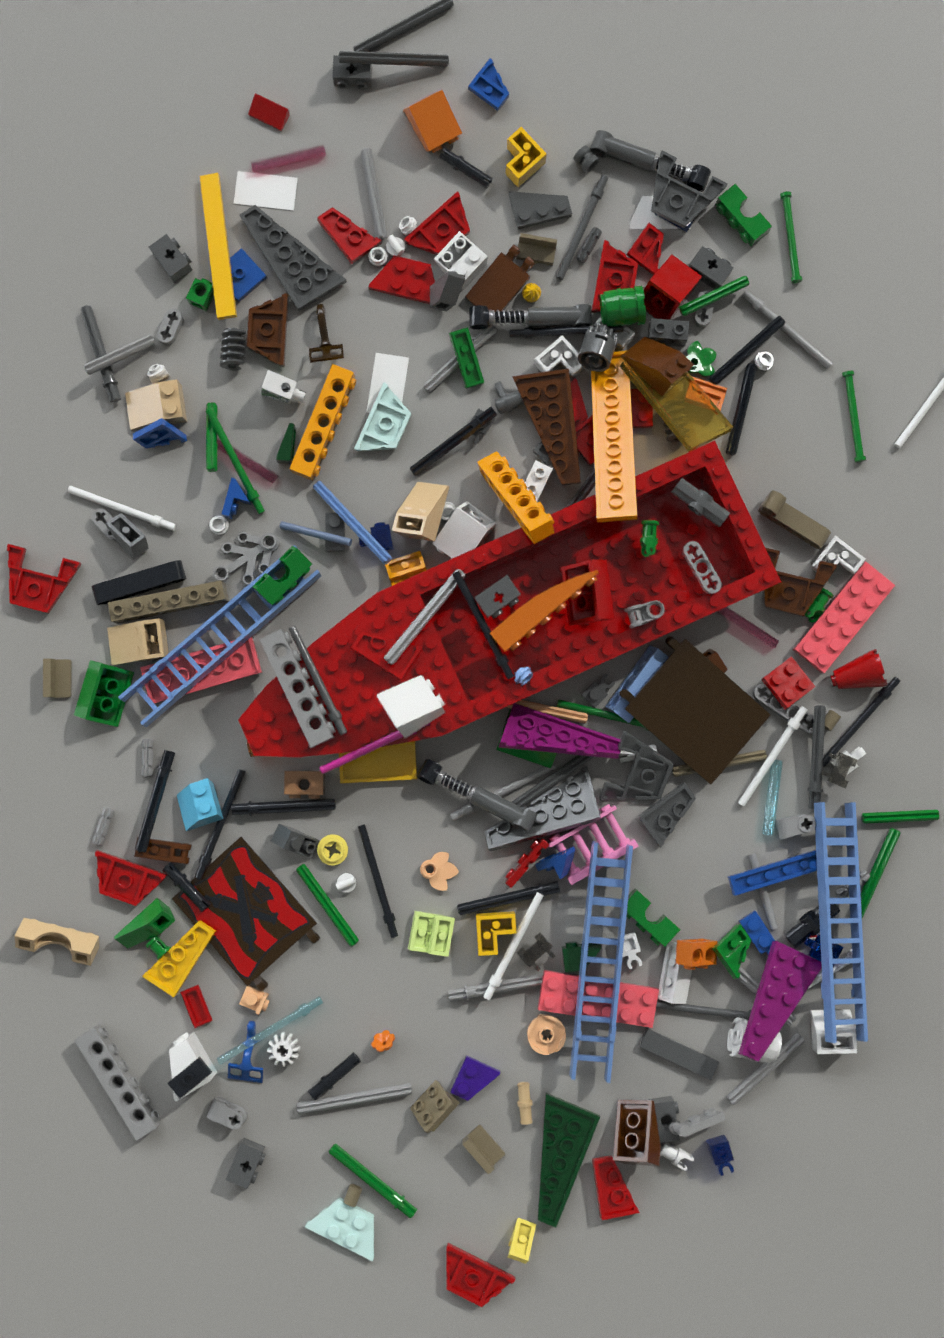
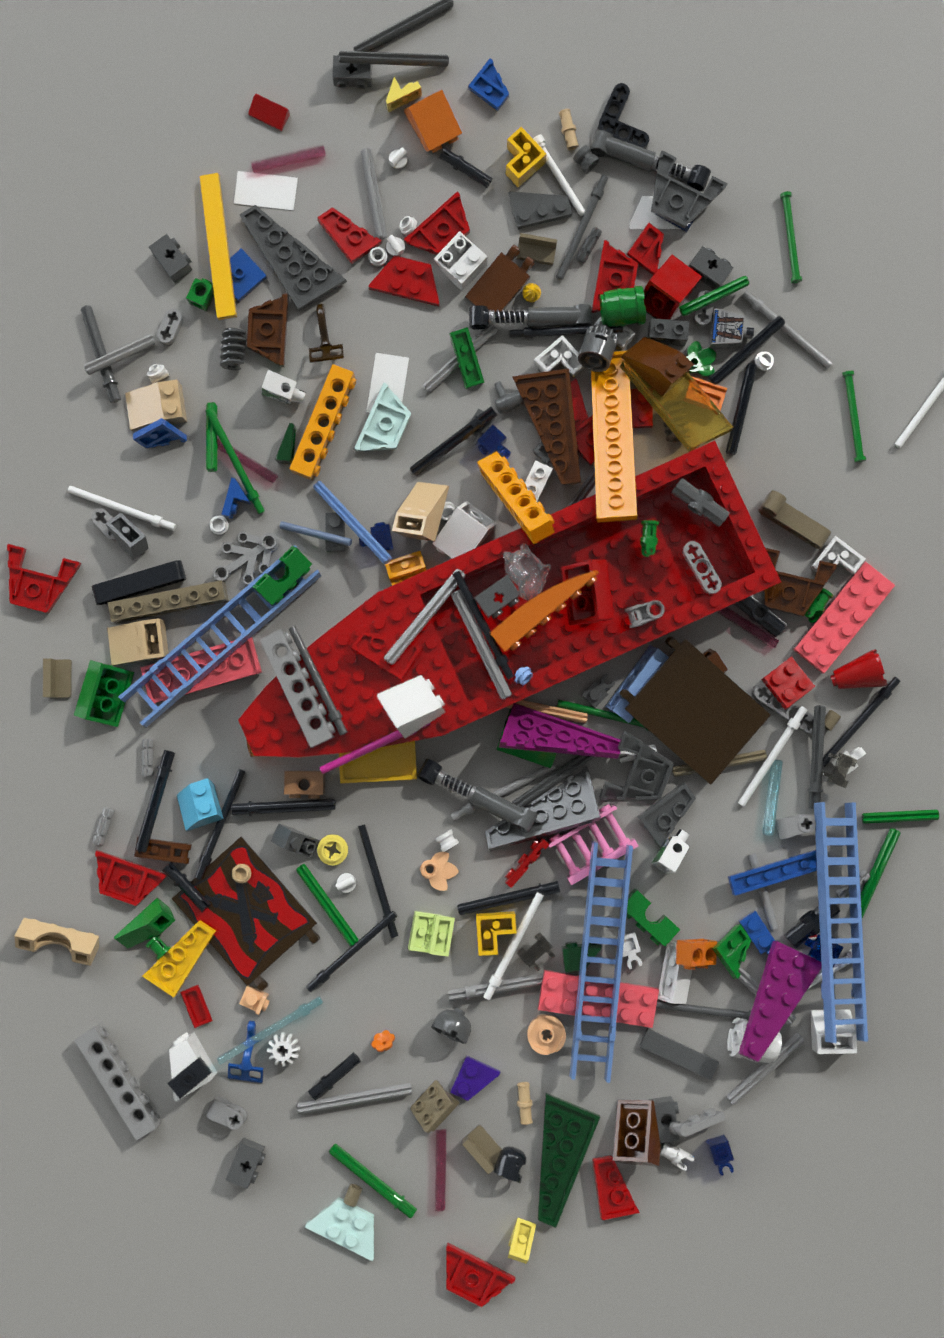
dark grey slope [430,271,465,312] -> none
blue slope [535,847,575,879] -> none
green arch [715,183,772,247] -> none
none -> tan plate [232,864,252,883]
none -> black bar [306,911,398,992]
none -> light yellow slope [386,77,422,112]
none -> white plate [389,147,408,169]
none -> dark grey cylinder [431,1008,471,1044]
none -> white wheel [435,829,459,852]
none -> clear pink axle [435,1129,447,1211]
none -> light grey axle [451,590,511,699]
none -> clear blue brick [477,425,511,459]
none -> black helmet [494,1146,527,1183]
none -> clear hair [503,543,551,600]
none -> white piece [533,134,585,216]
none -> tan pin [558,109,579,150]
none -> black beam [598,83,650,149]
none -> white torso [651,829,689,875]
none -> torso [708,308,754,349]
none -> black piece [734,596,787,638]

